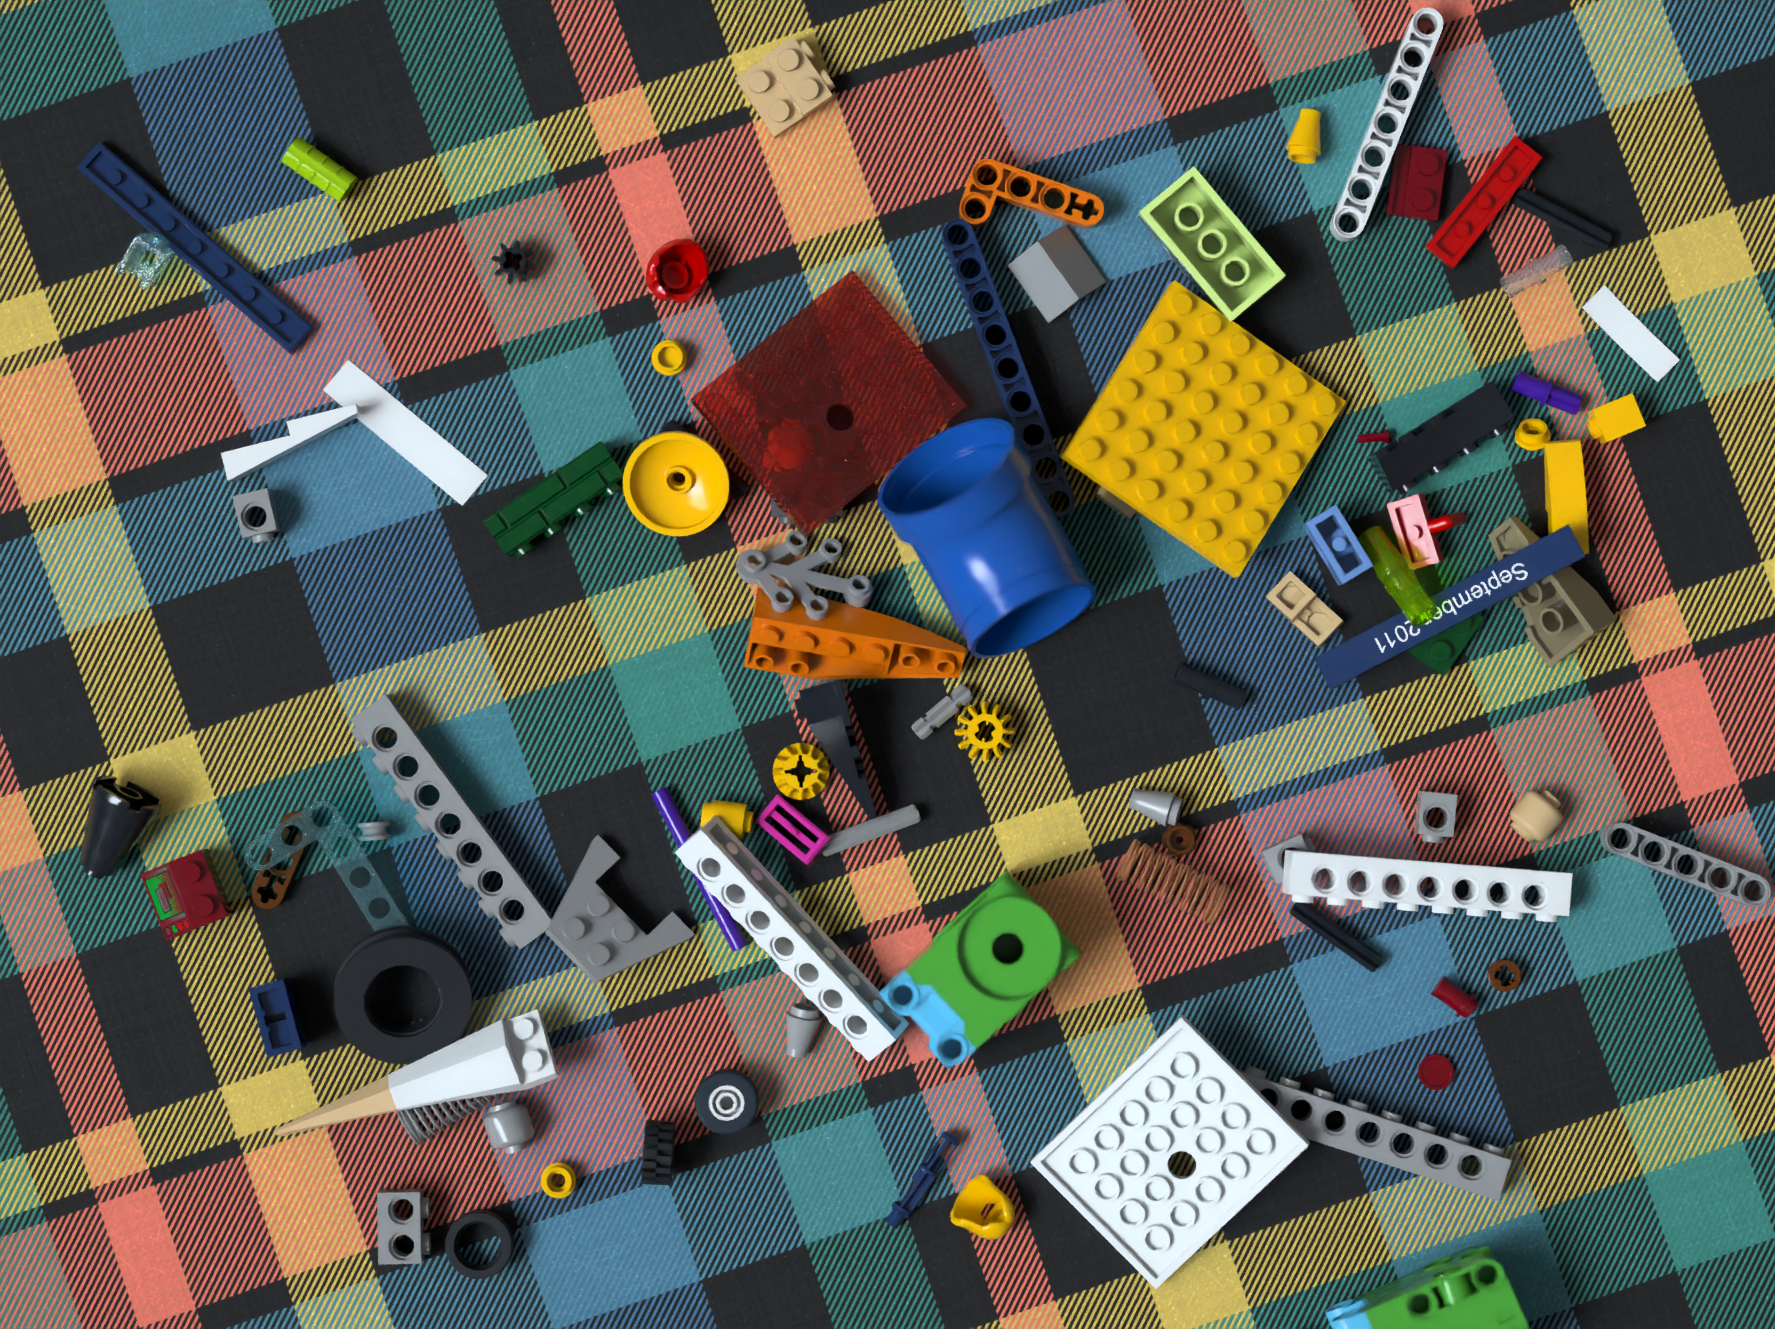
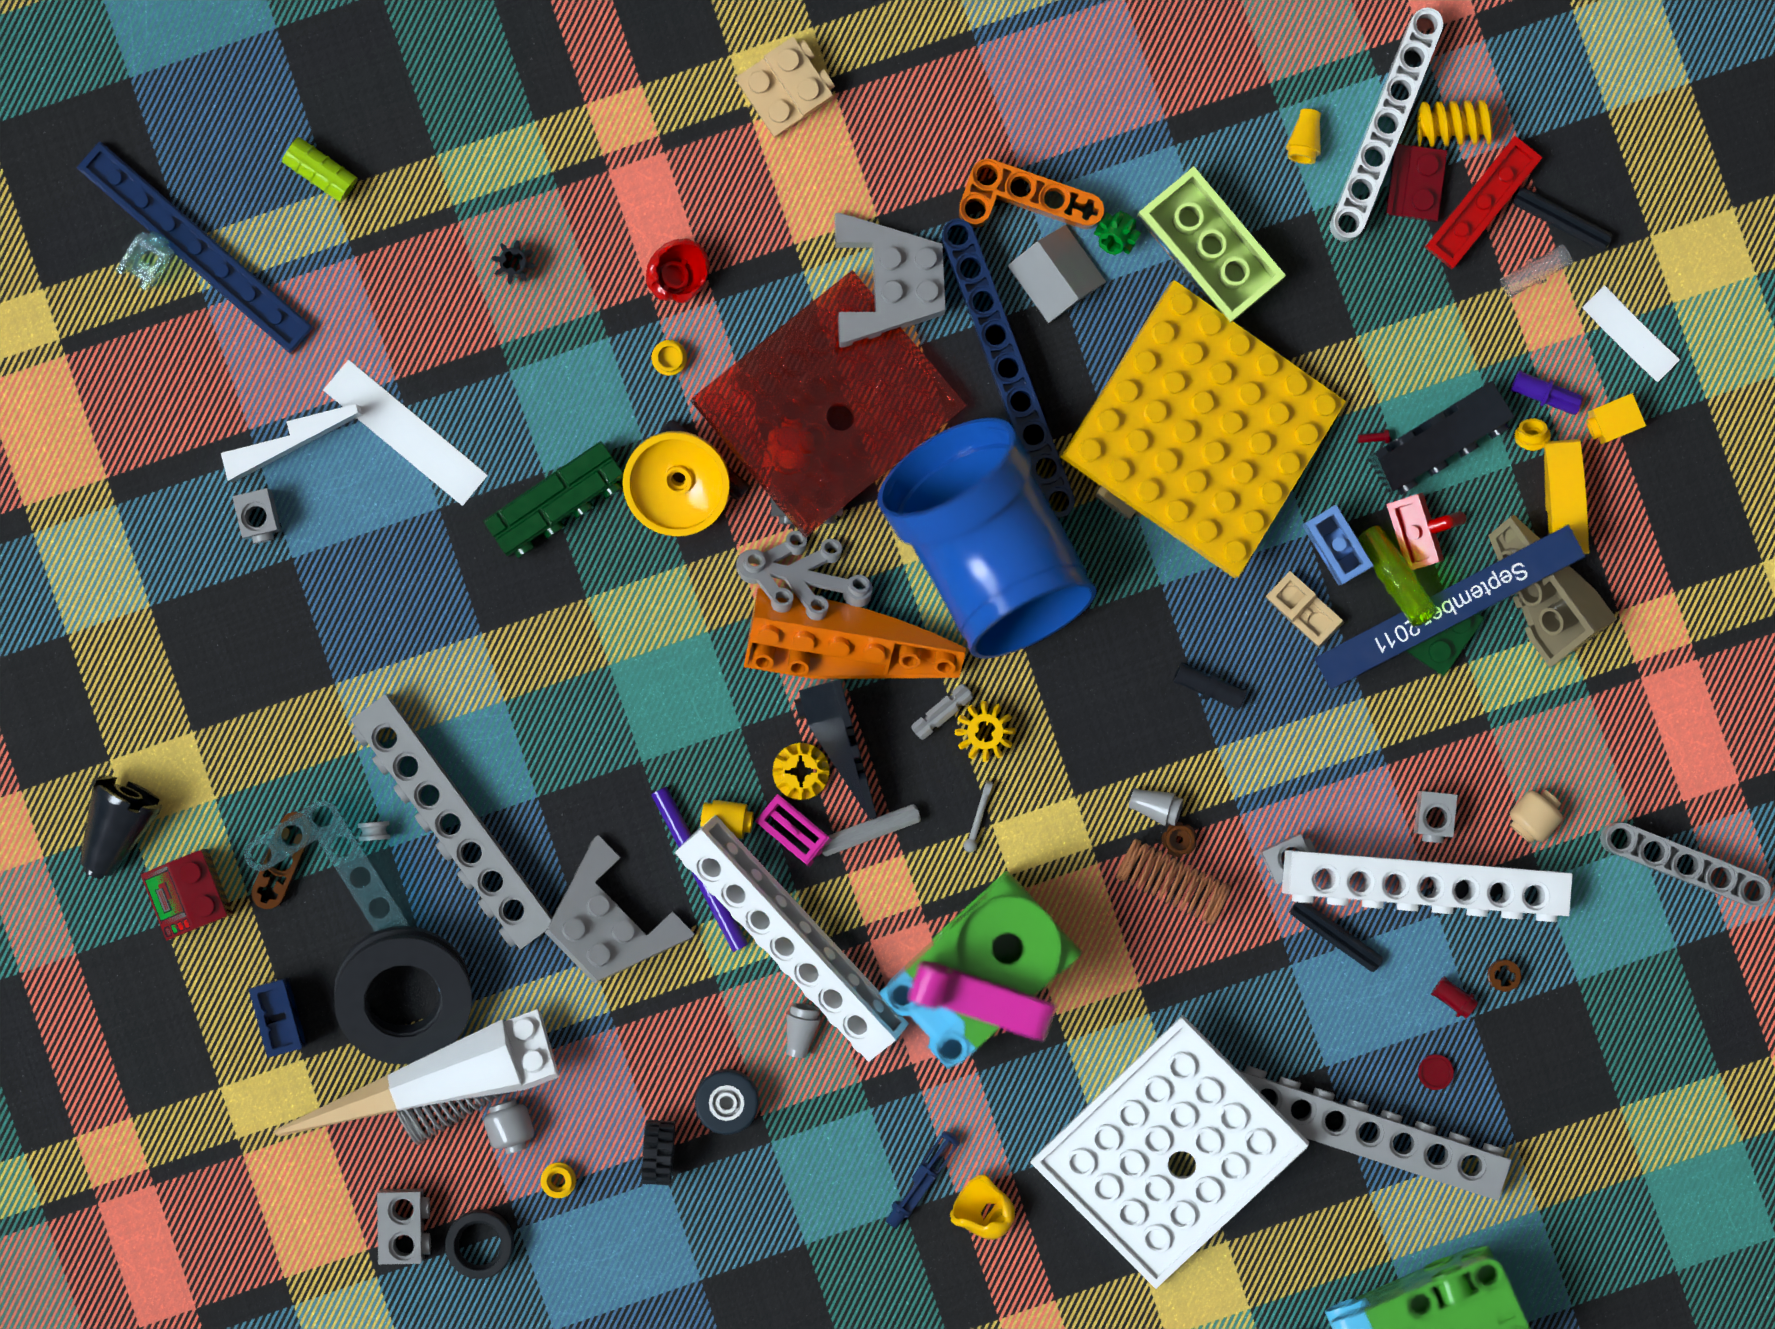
none -> light grey wing [834,213,945,347]
none -> dark pink beam [908,960,1056,1040]
none -> light grey hinge [963,780,993,853]
none -> green gear [1094,211,1141,256]
none -> yellow piece [1417,100,1493,147]

